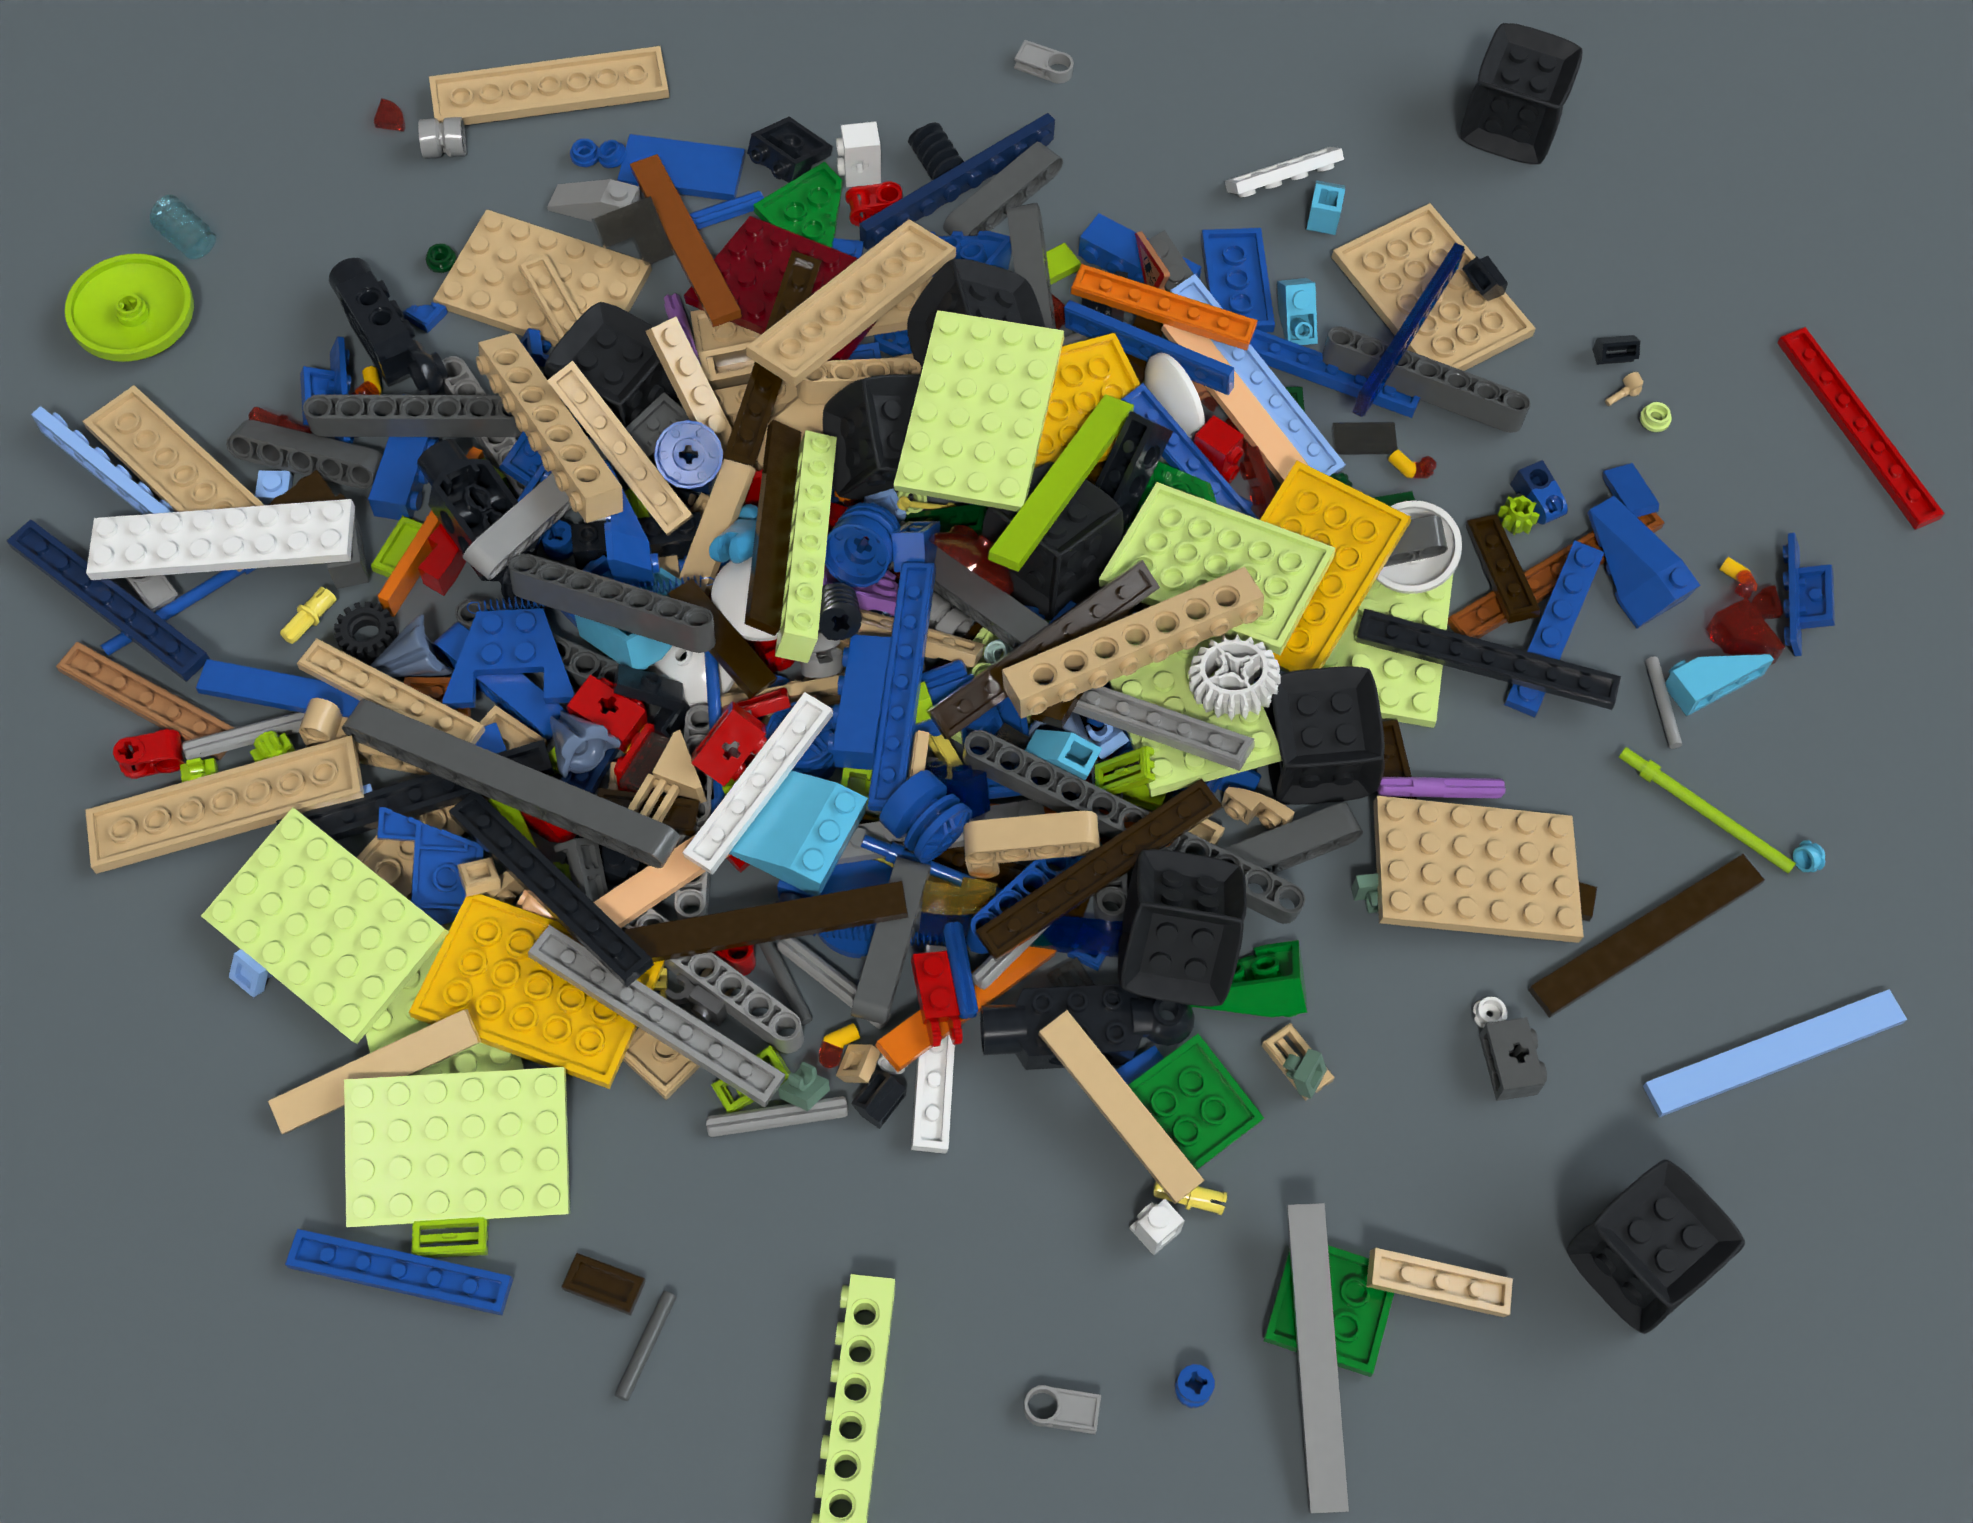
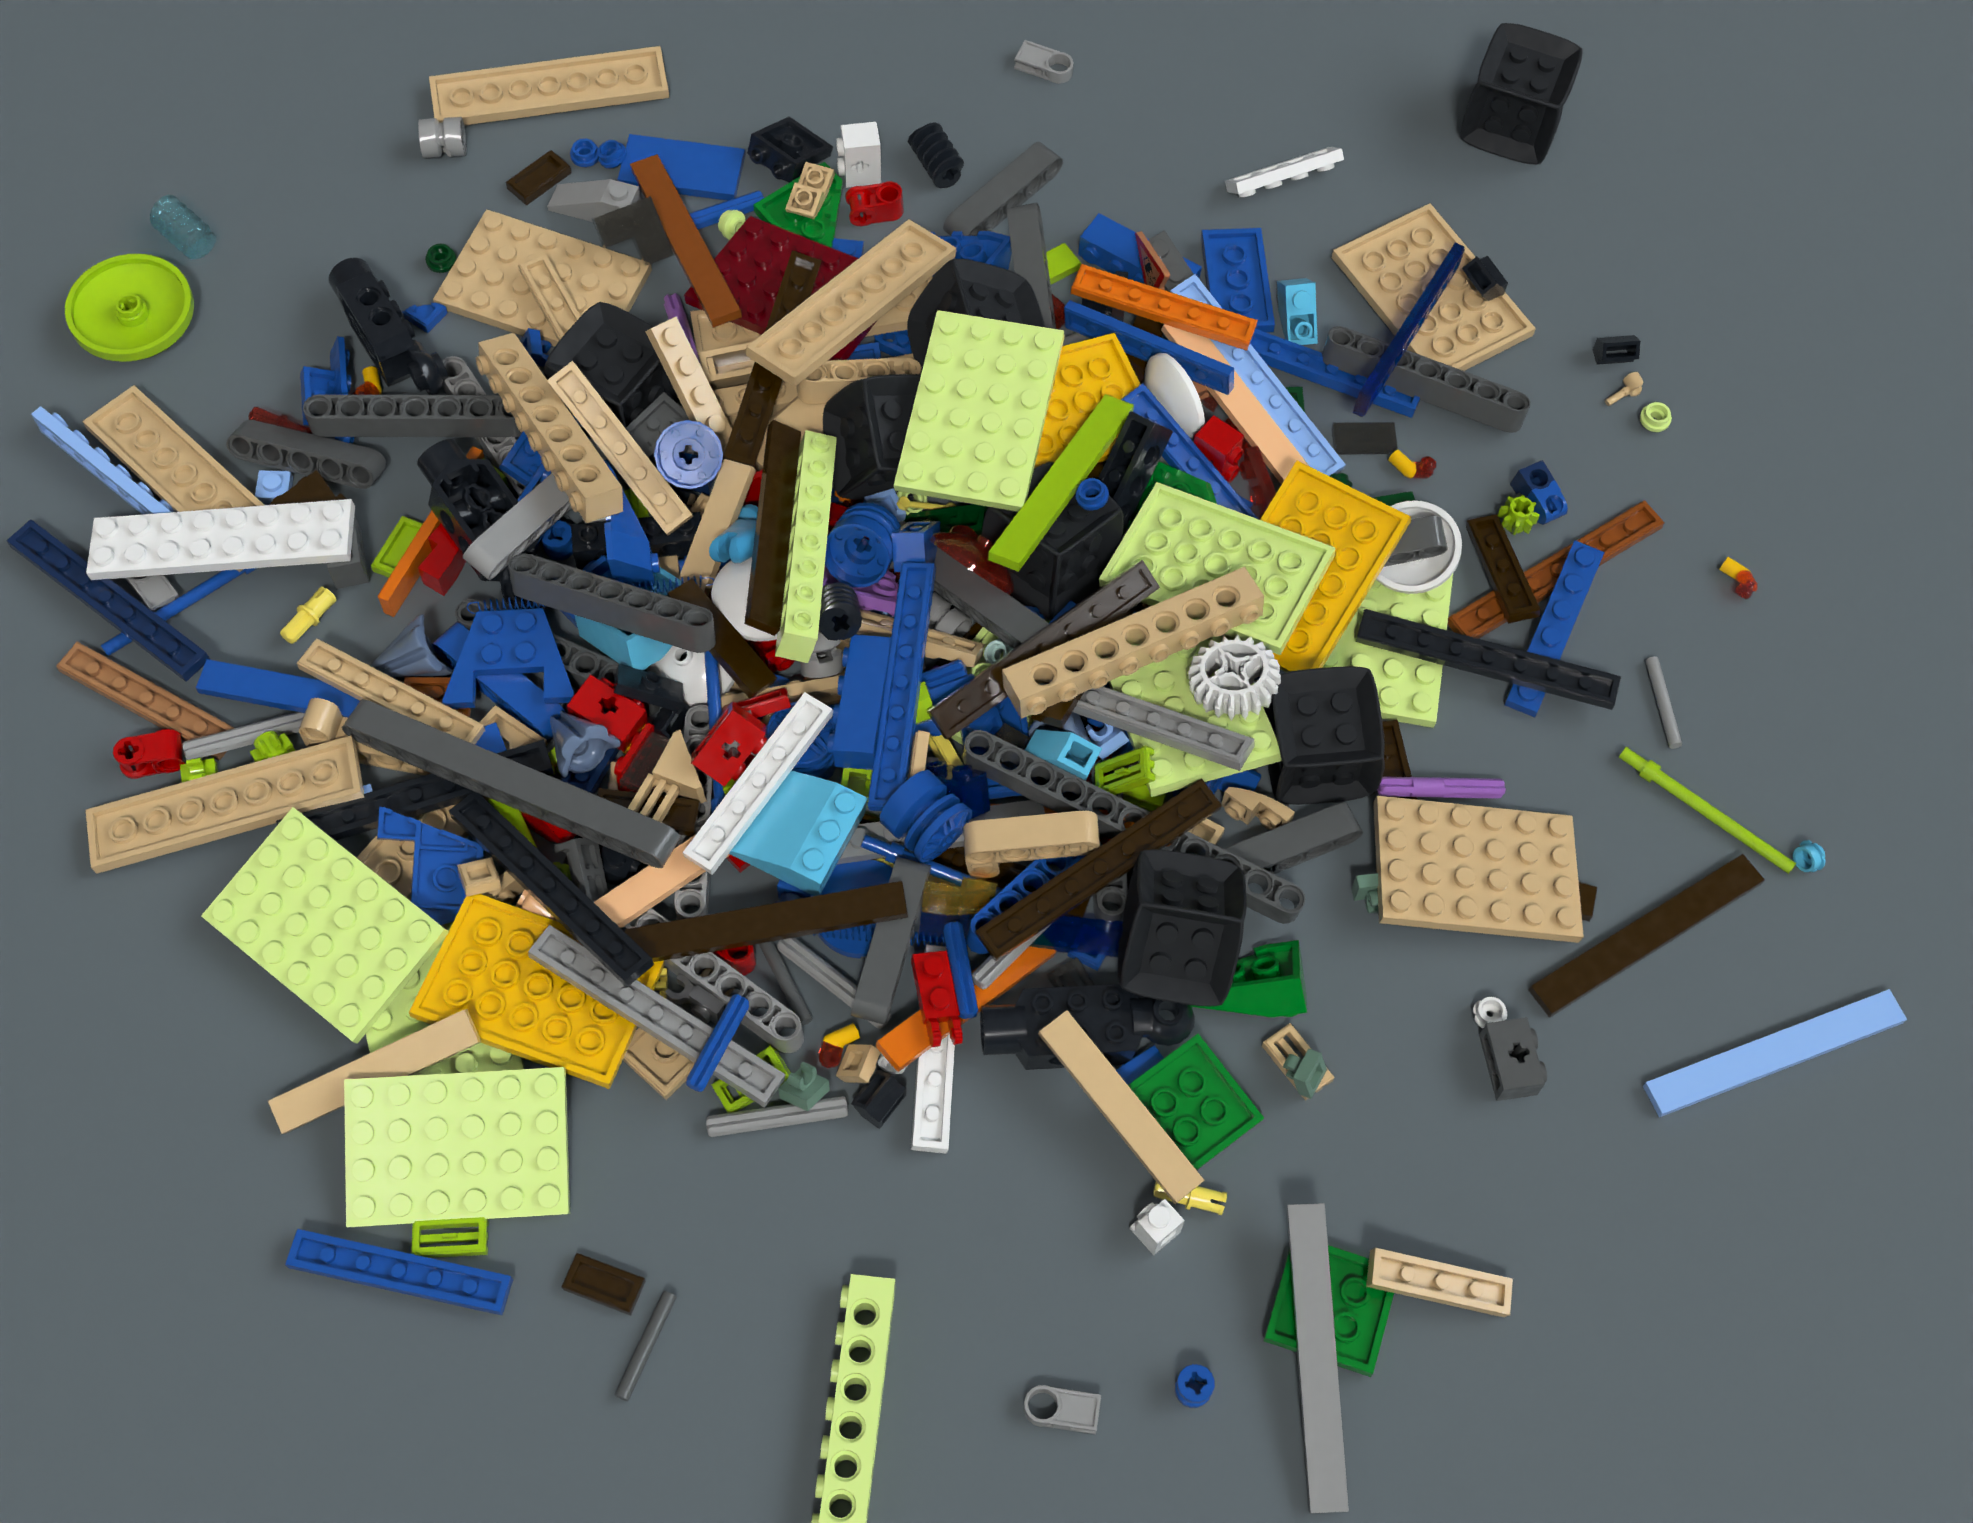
light blue tile [229,949,273,998] -> none
black tyre [334,601,398,665] -> none
blue brick [368,394,439,520] -> none
clear red tile [374,98,405,132] -> none
dark blue plate [859,113,1055,250] -> none
medium azure slope [1306,180,1345,235] -> none
black piece [1567,1160,1745,1334] -> none
blue wedge [1587,496,1700,629] -> none
blue tile [1603,463,1659,517] -> none
medium azure slope [1665,654,1774,716] -> none
clear red slope [1706,597,1785,665] -> none
clear red tile [1748,585,1783,621] -> none
red tile [1777,327,1945,530] -> none
blue bracket [1783,532,1835,656] -> none
none -> dark brown tile [506,150,571,206]
none -> blue axle [686,994,749,1092]
none -> yellowish green plate [718,210,745,240]
none -> tan slope [785,162,835,219]
none -> blue plate [1076,478,1109,510]

